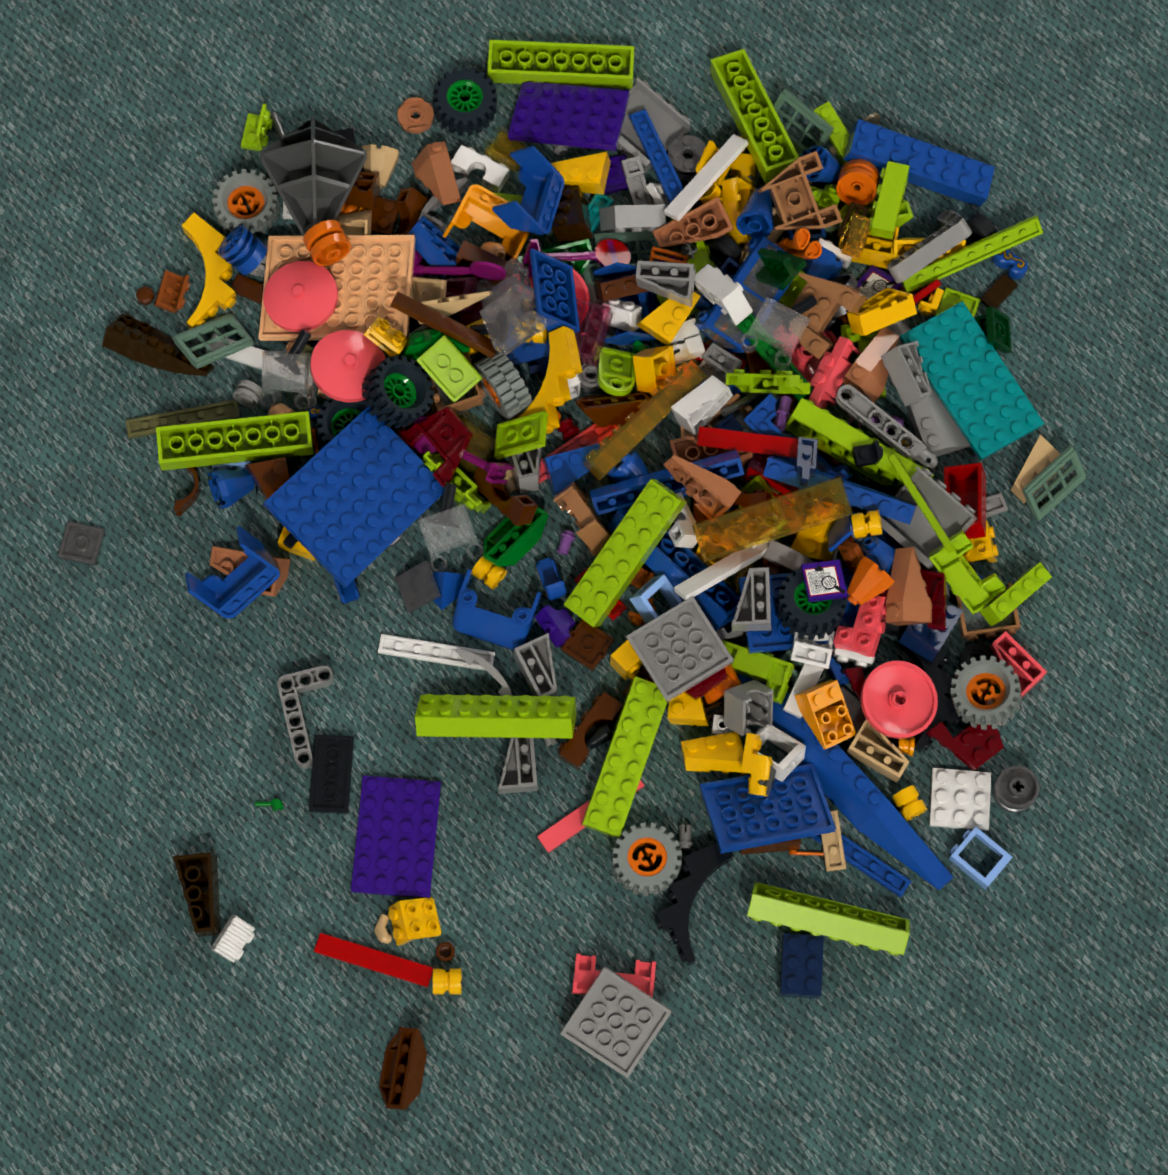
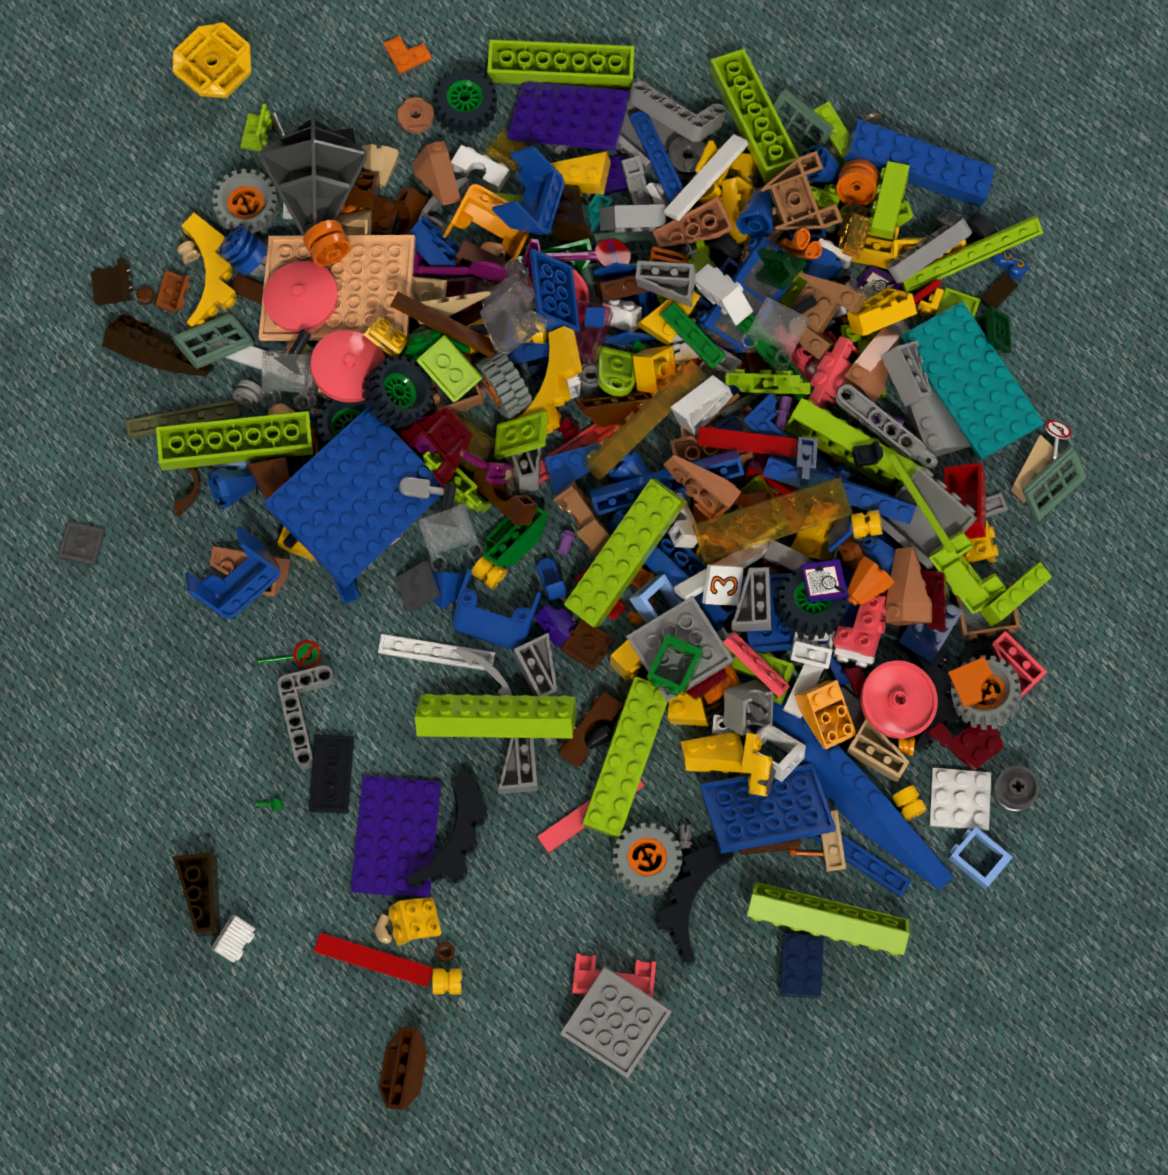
none -> dark brown bracket [91,258,134,306]
none -> yellow piece [173,22,252,98]
none -> tan wheel [177,241,200,264]
none -> piece [257,641,321,668]
none -> orange plate [383,36,432,74]
none -> light grey piece [398,477,444,499]
none -> black arch [405,773,488,889]
none -> blue tile [585,307,606,328]
none -> light grey beam [629,81,727,142]
none -> green window [647,634,704,696]
none -> green tile [659,302,726,369]
none -> white tile [702,564,744,606]
none -> coral tile [723,631,790,697]
none -> orange tile [948,657,993,708]
none -> white piece [1045,420,1072,459]

